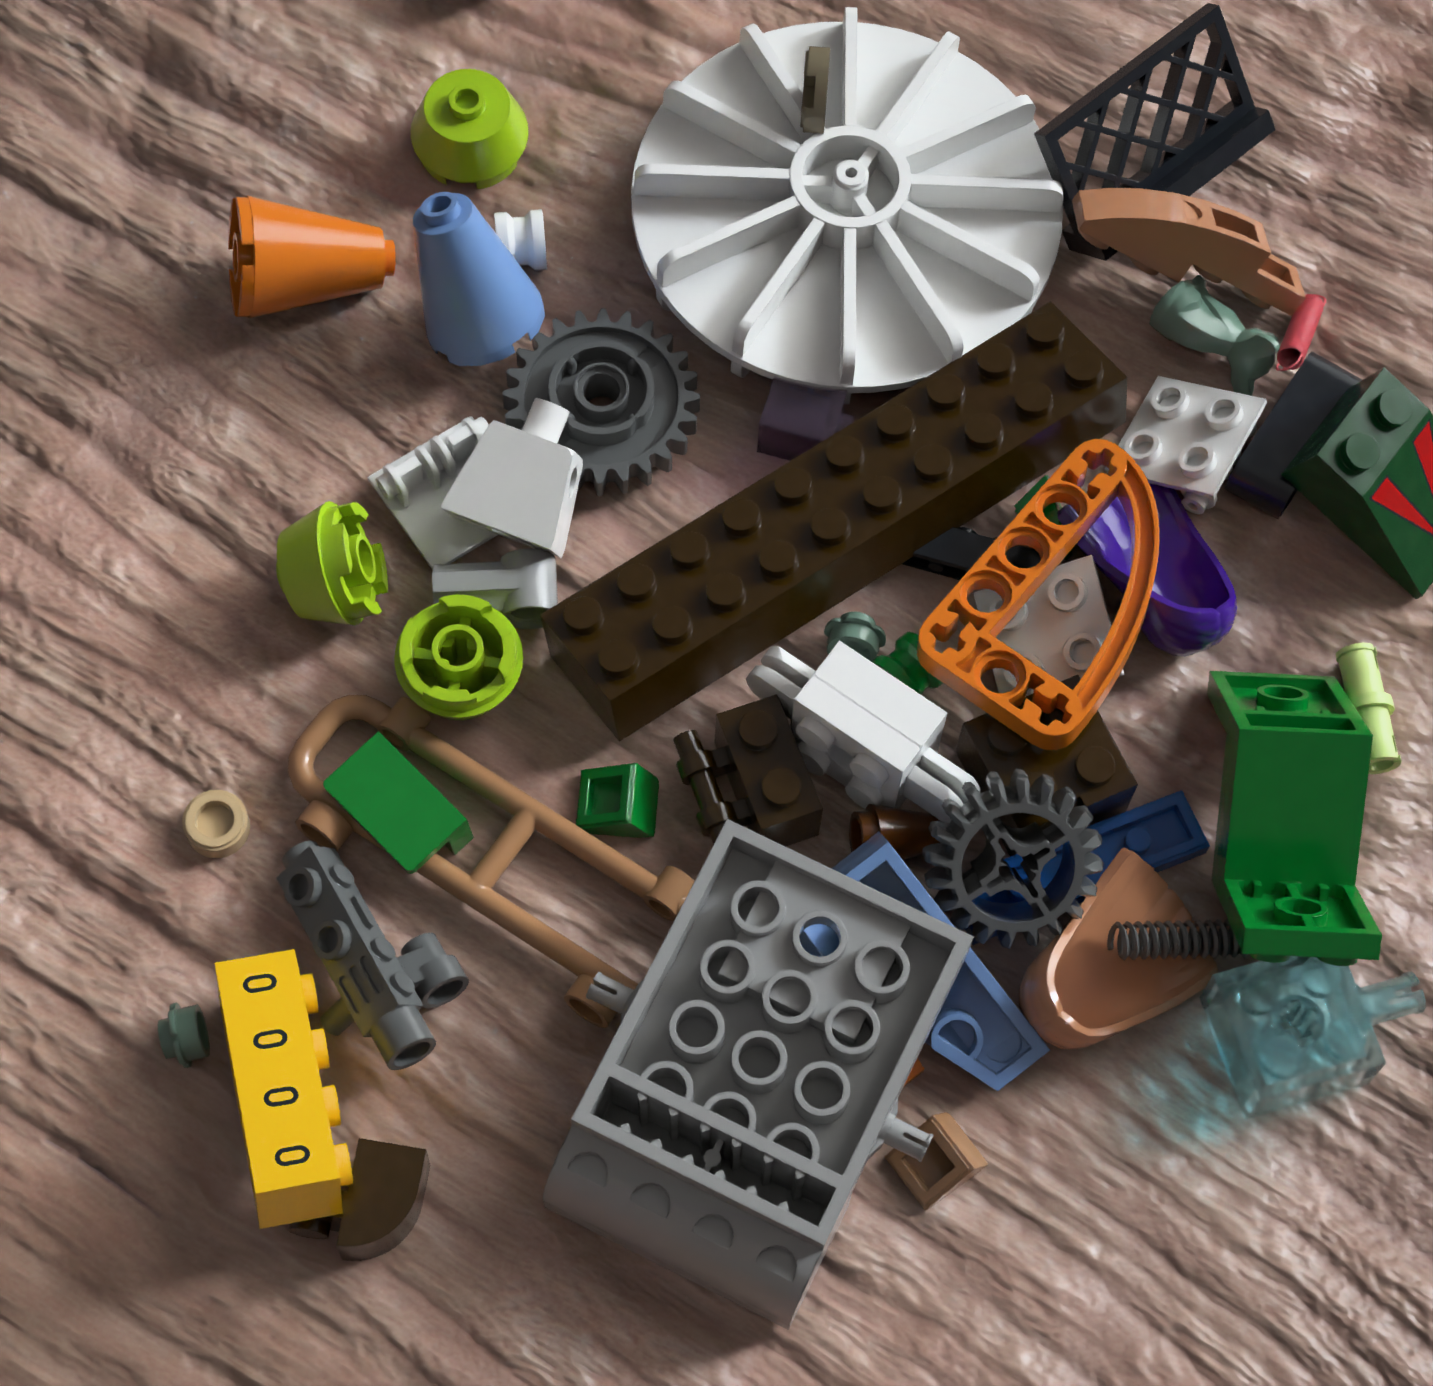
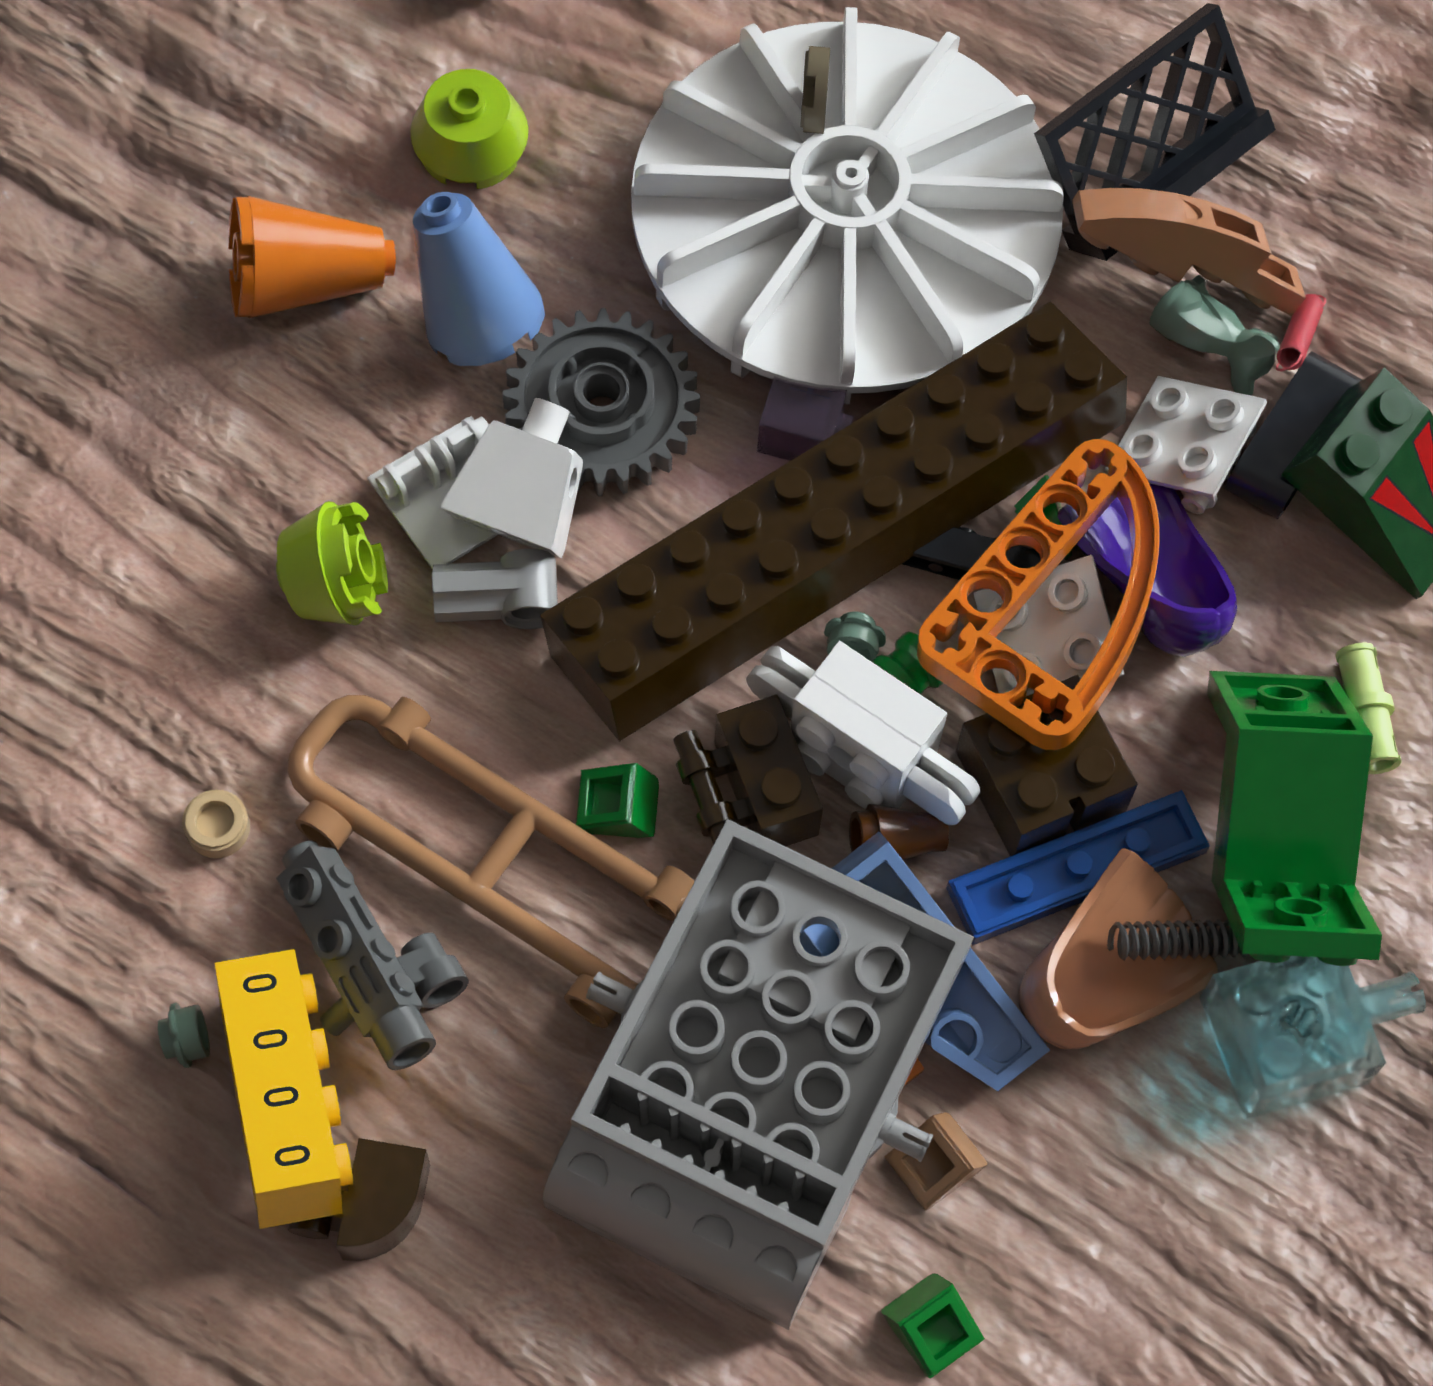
green panel [323,731,474,874] -> none
lime cone [394,594,523,720] -> none
white wheel [494,209,547,270] -> none
dark grey gear [922,769,1104,949] -> none
none -> green slope [881,1273,985,1379]

